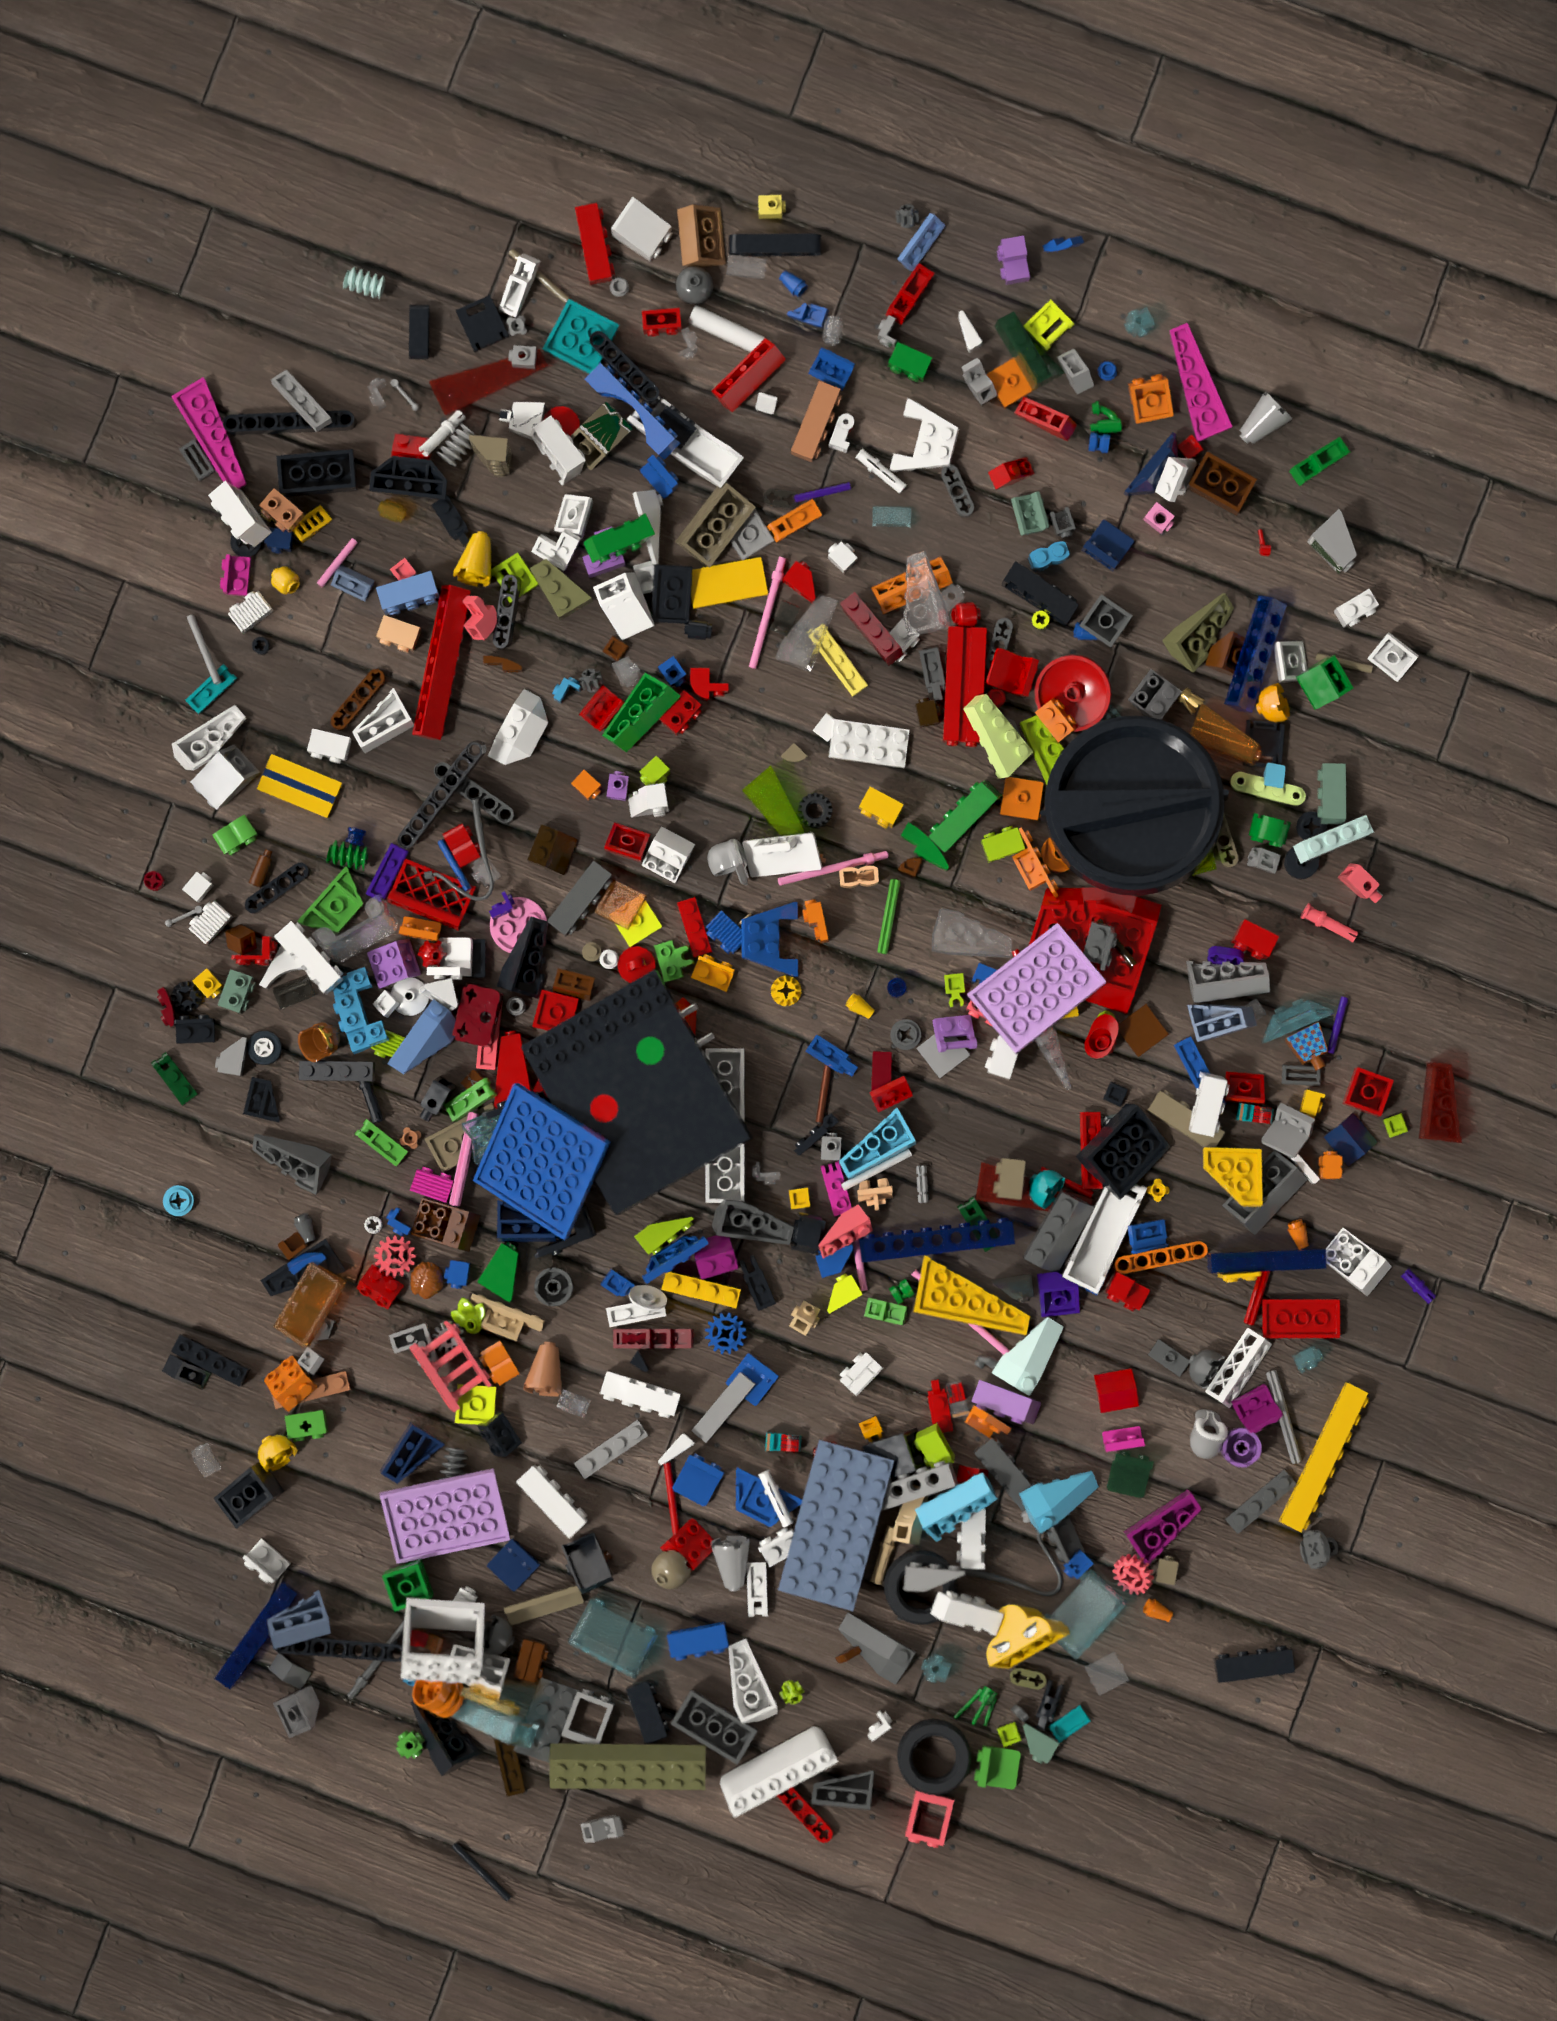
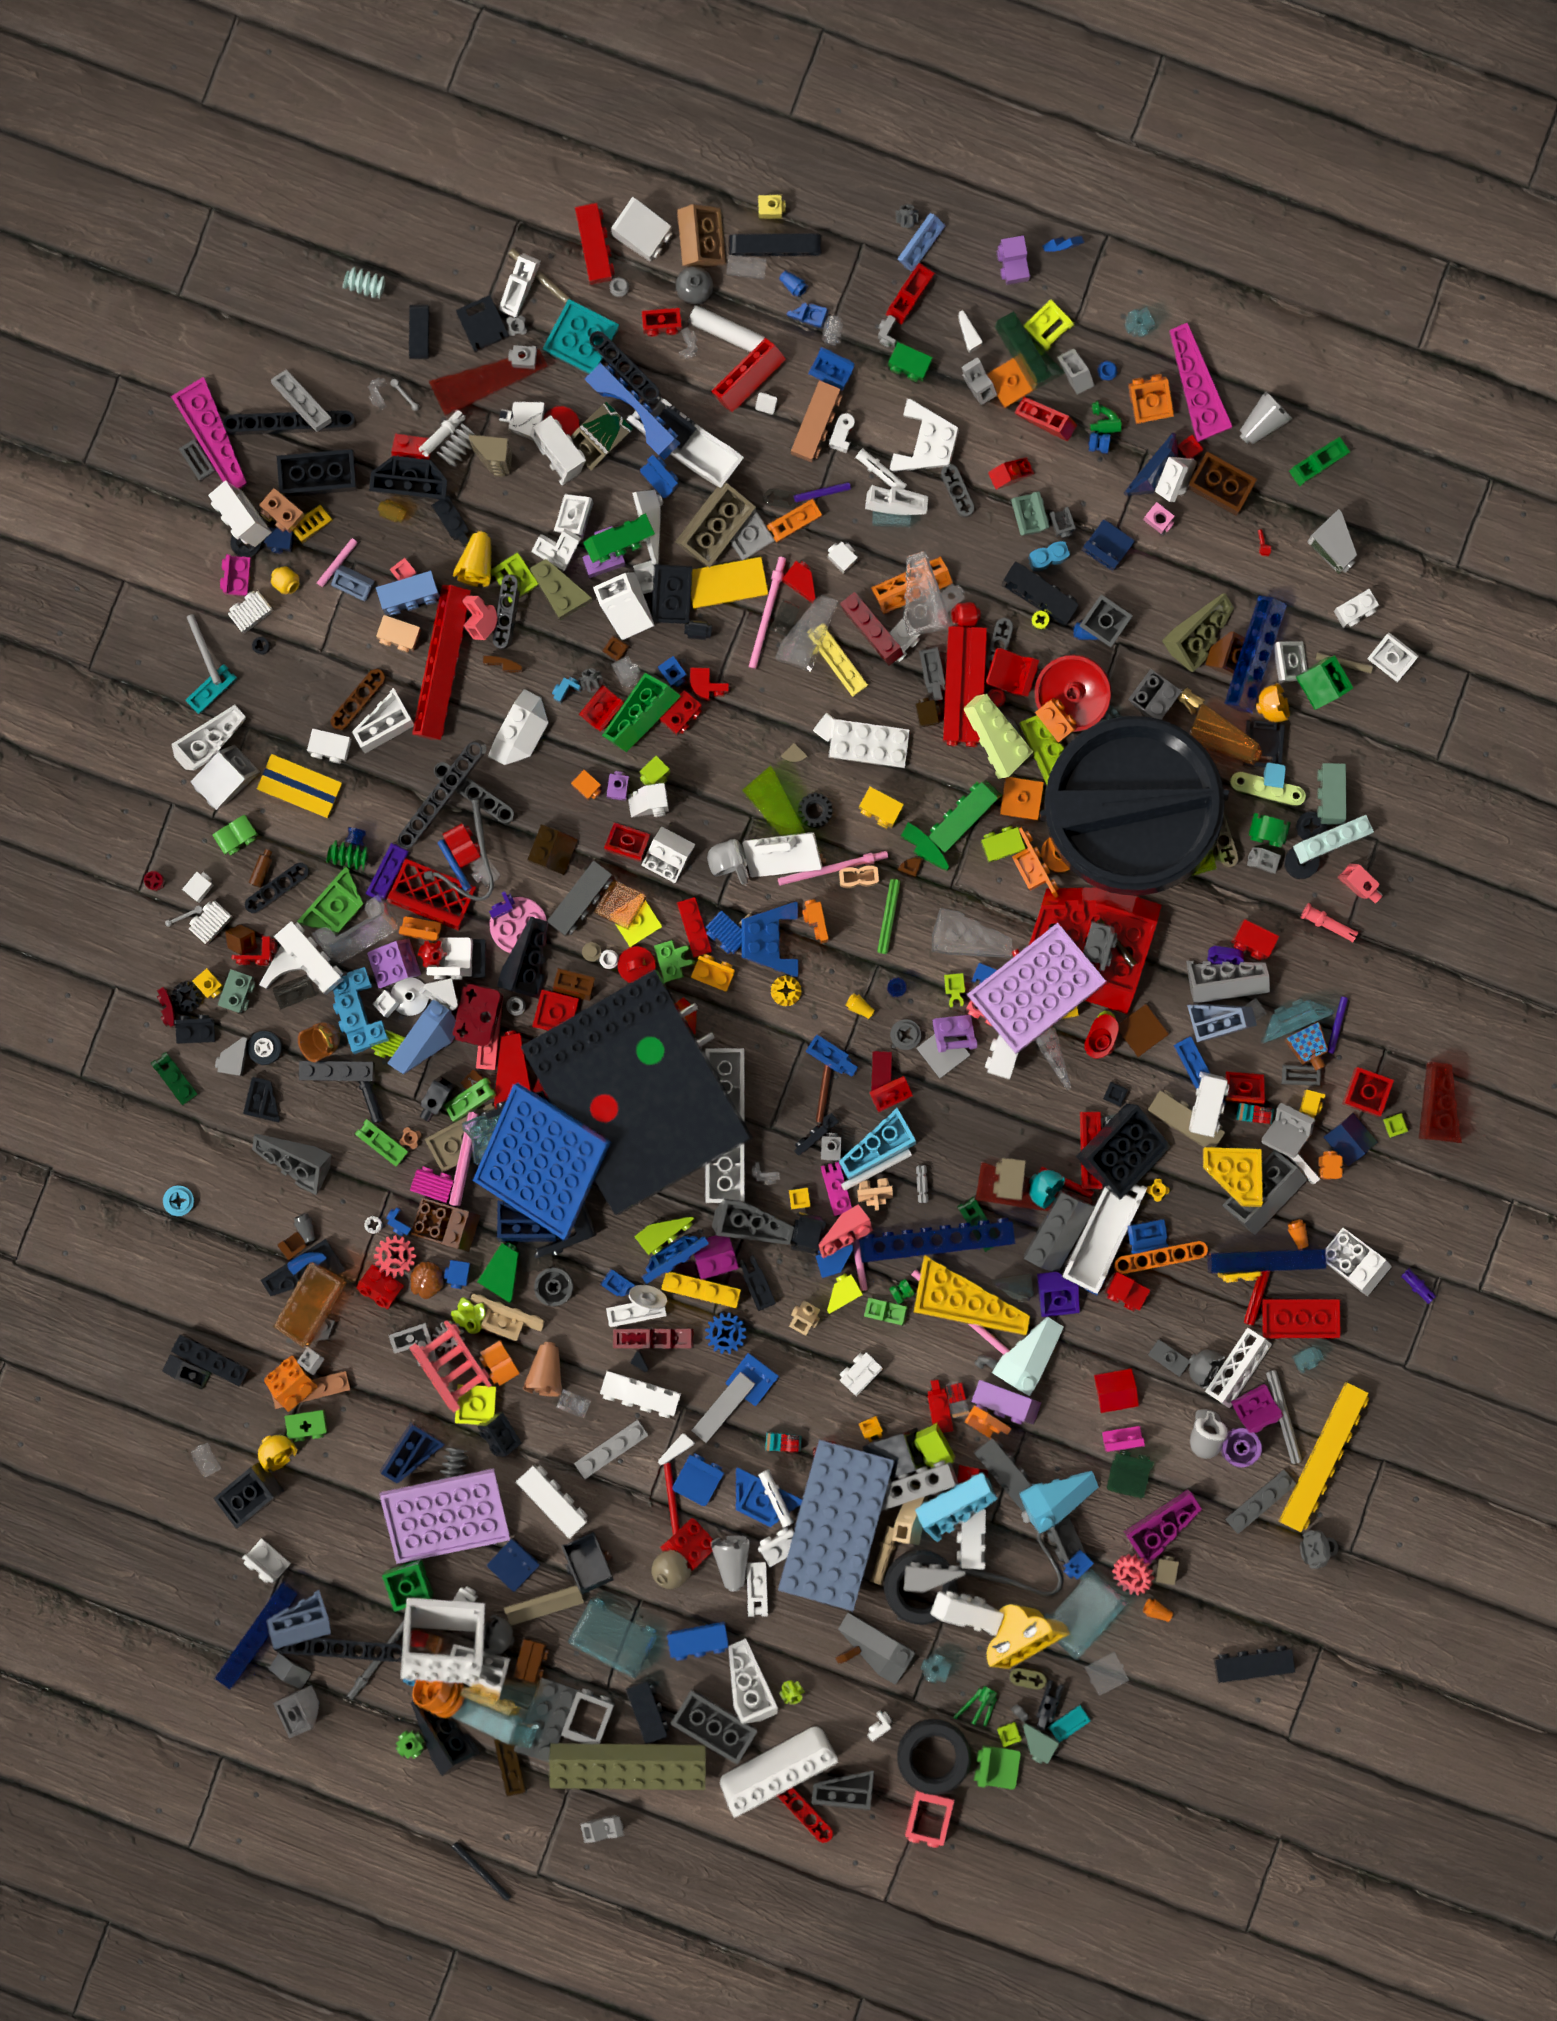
none -> white slope [865,485,928,515]

